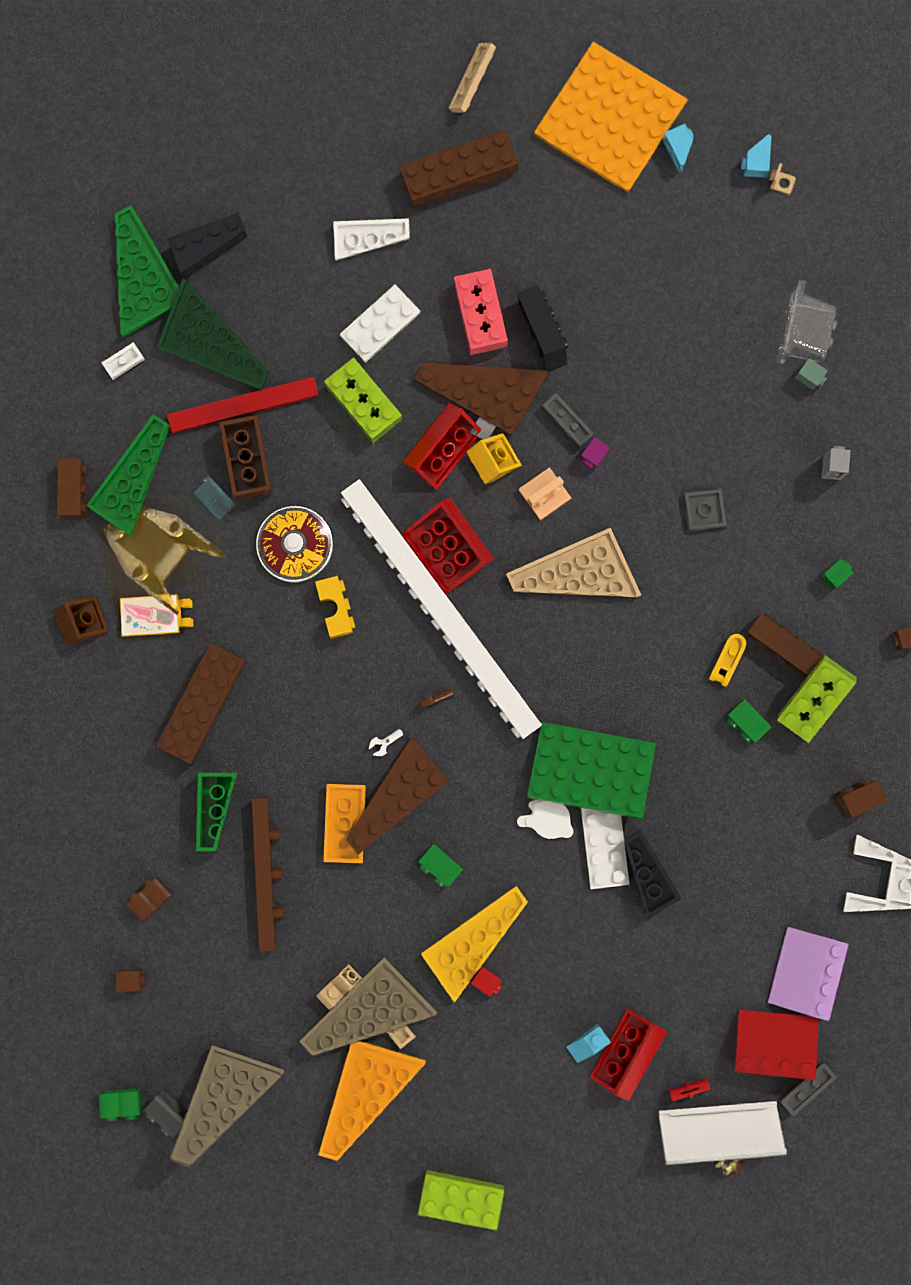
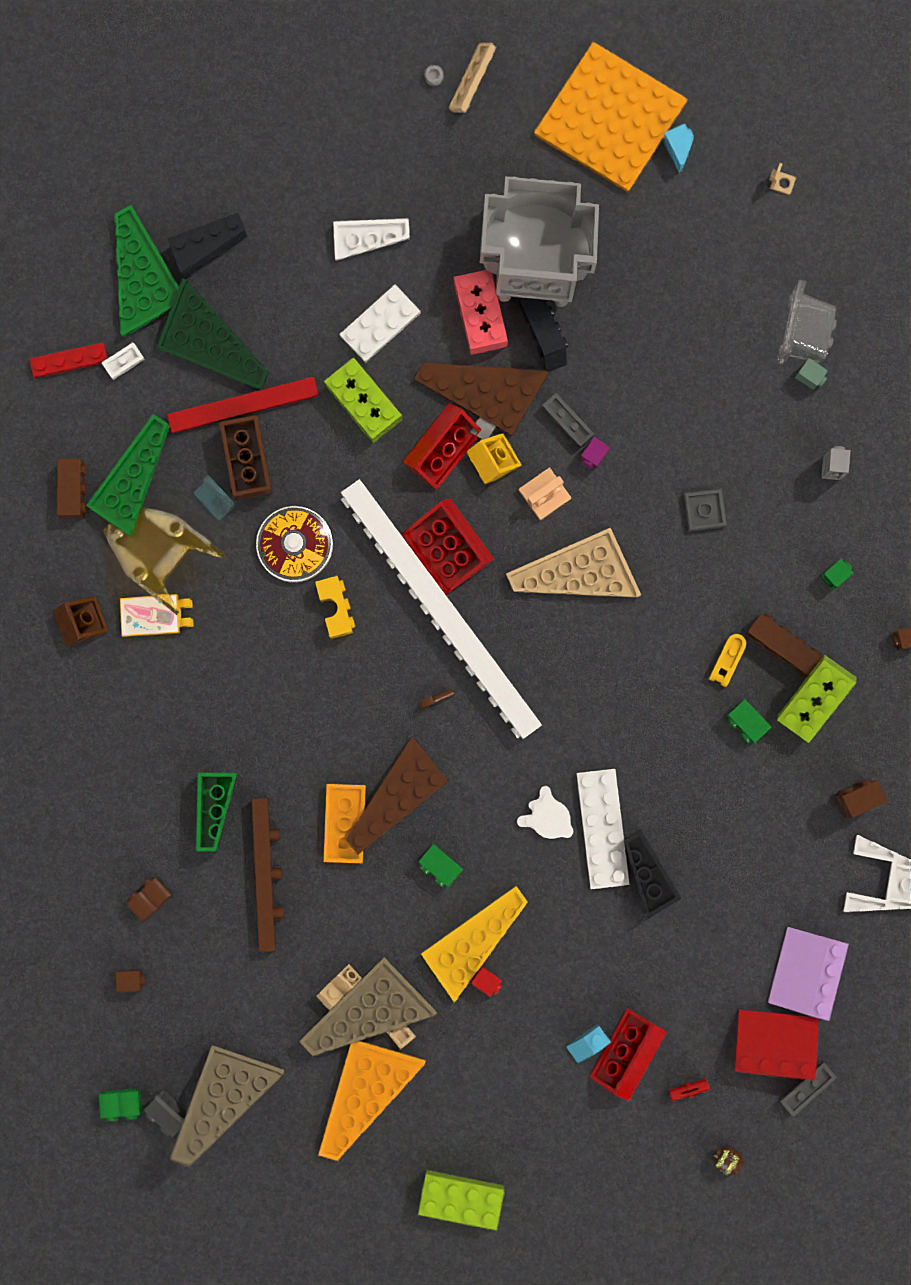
reddish brown brick [156,643,247,765] -> none
white bar [369,729,403,756] -> none
reddish brown brick [400,129,518,208] -> none
green plate [527,722,656,820] -> none
white ladder [659,1101,786,1165] -> none
medium azure slope [741,135,771,178] -> none
none -> red plate [30,342,108,378]
none -> light grey tile [425,65,443,86]
none -> light grey windscreen [480,177,599,307]

